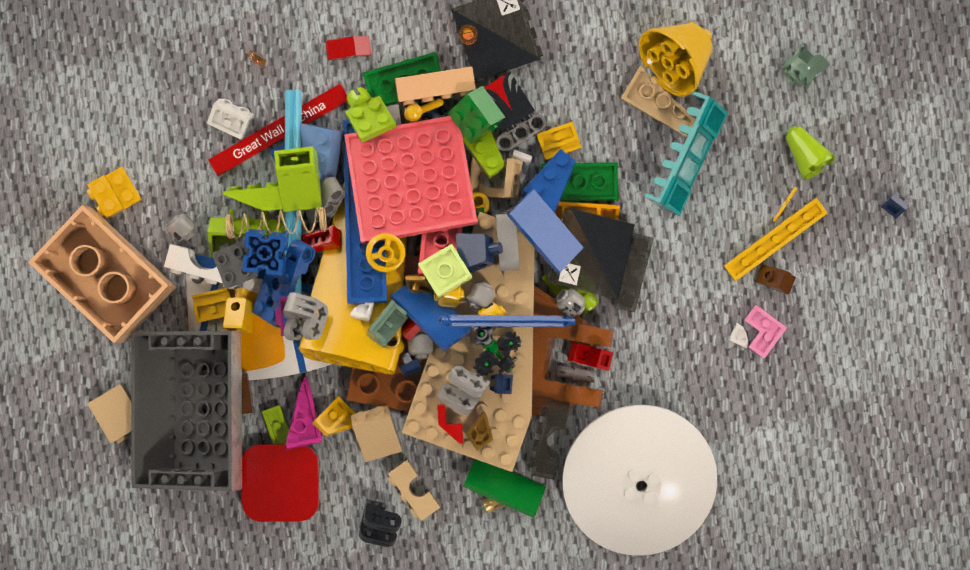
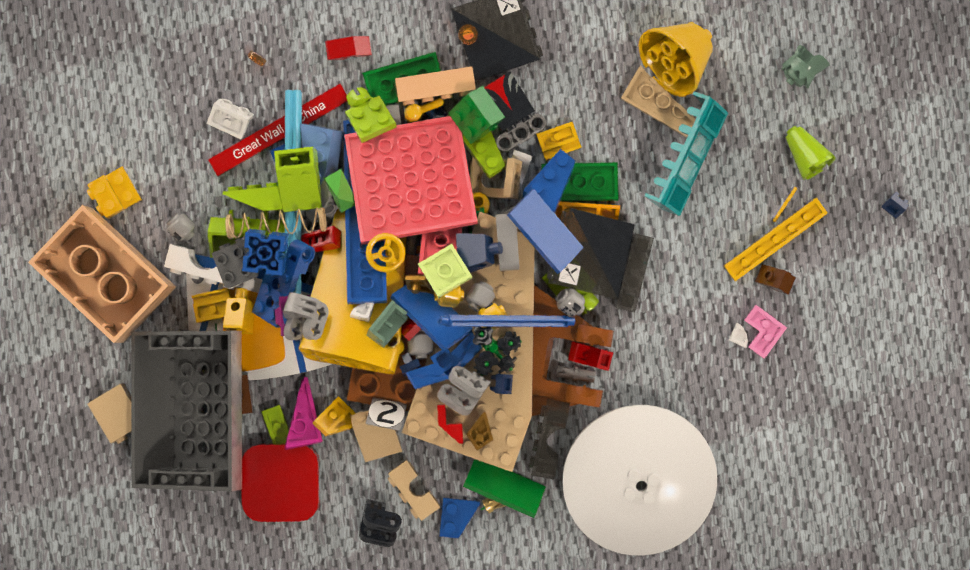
none -> bright green slope [324,169,355,213]
none -> sticker [366,397,407,431]
none -> blue plate [405,332,482,390]
none -> blue wing [440,498,480,538]

